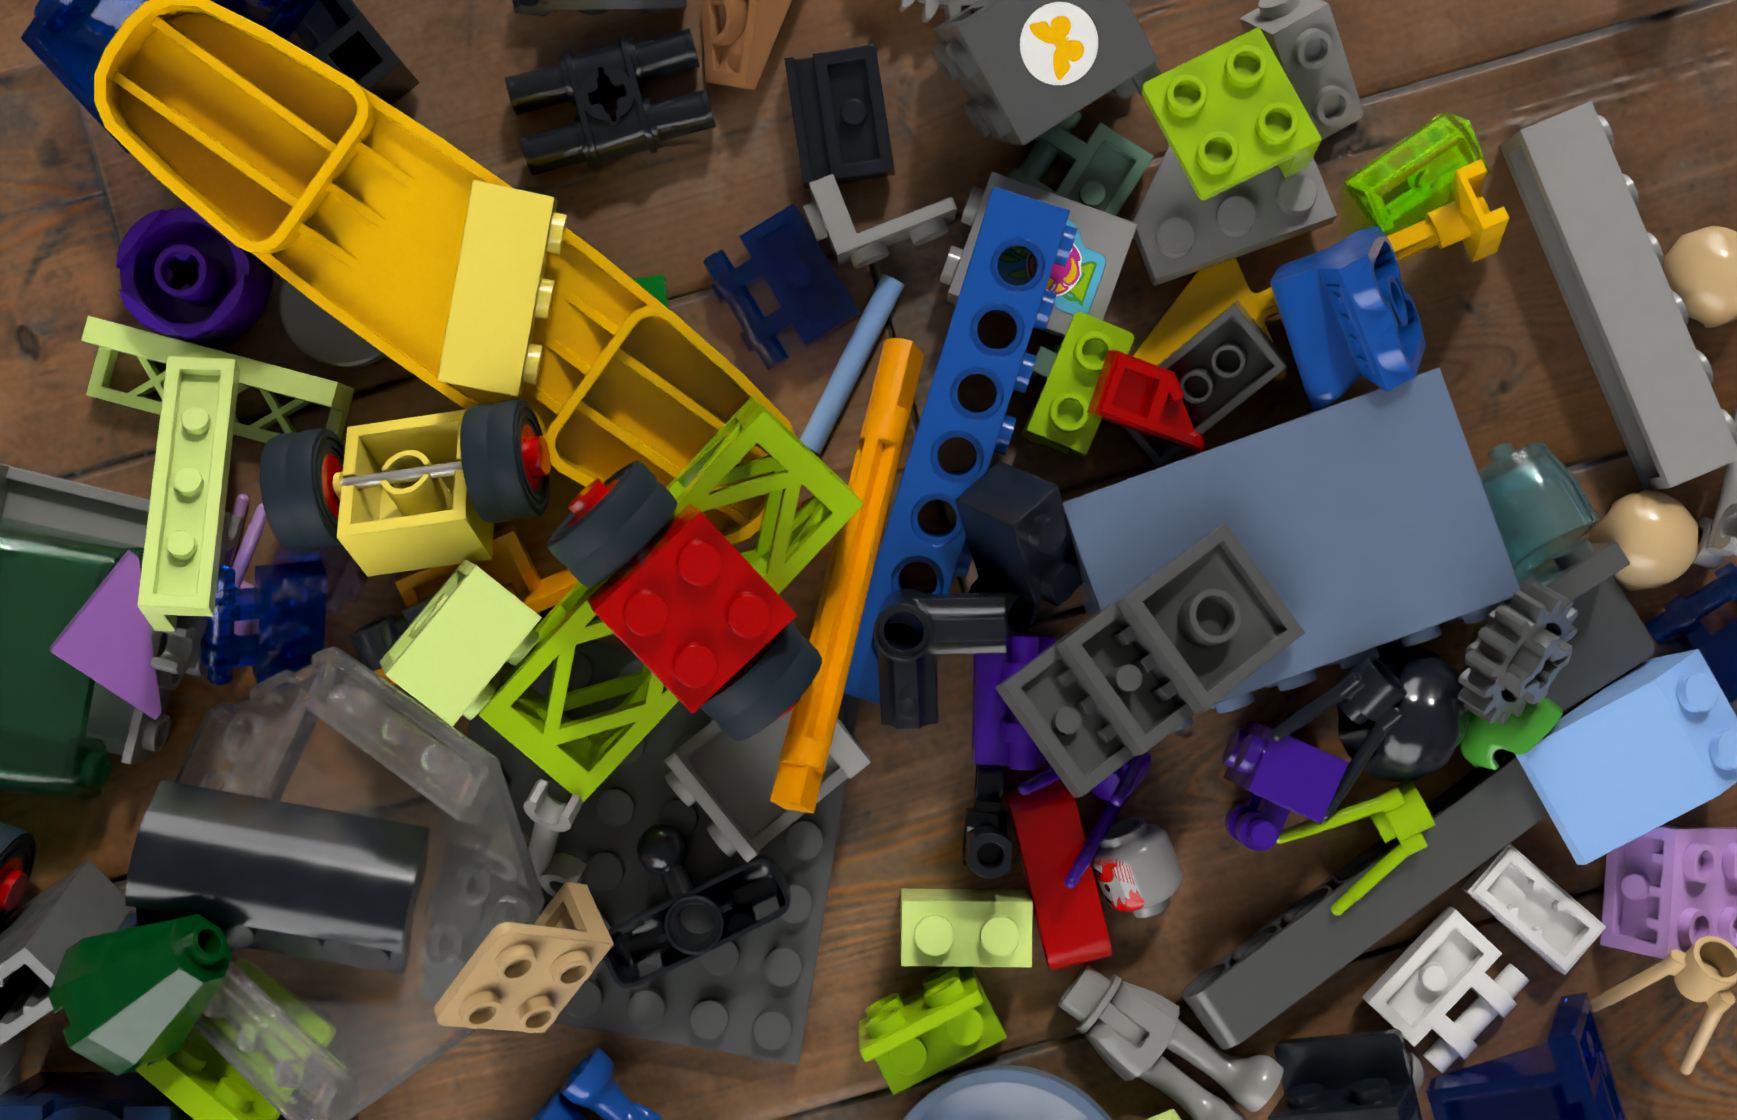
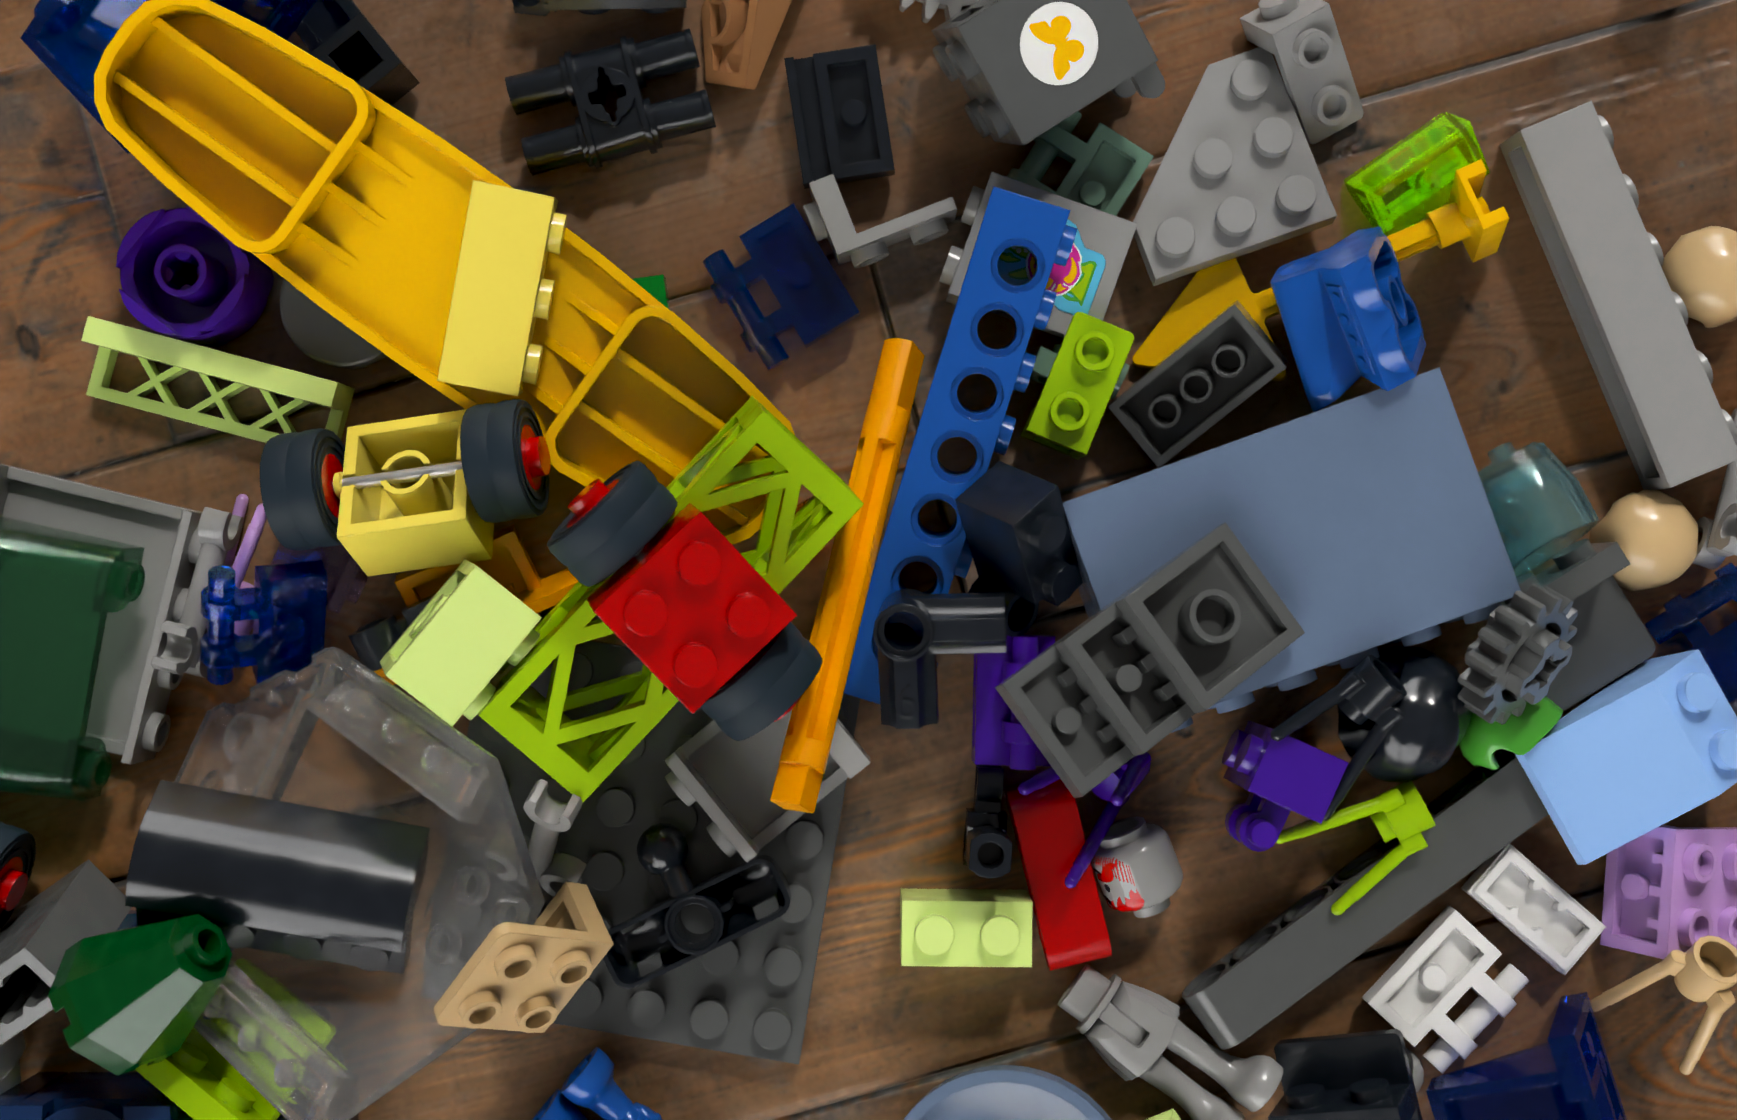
medium lavender tile [49,549,162,720] -> none
yellowish green fence [137,356,240,632] -> none
light blue bar [799,274,905,455] -> none
lime bracket [859,967,1007,1095] -> none
red tile [1087,350,1205,453] -> none
lime bracket [1142,27,1322,200] -> none

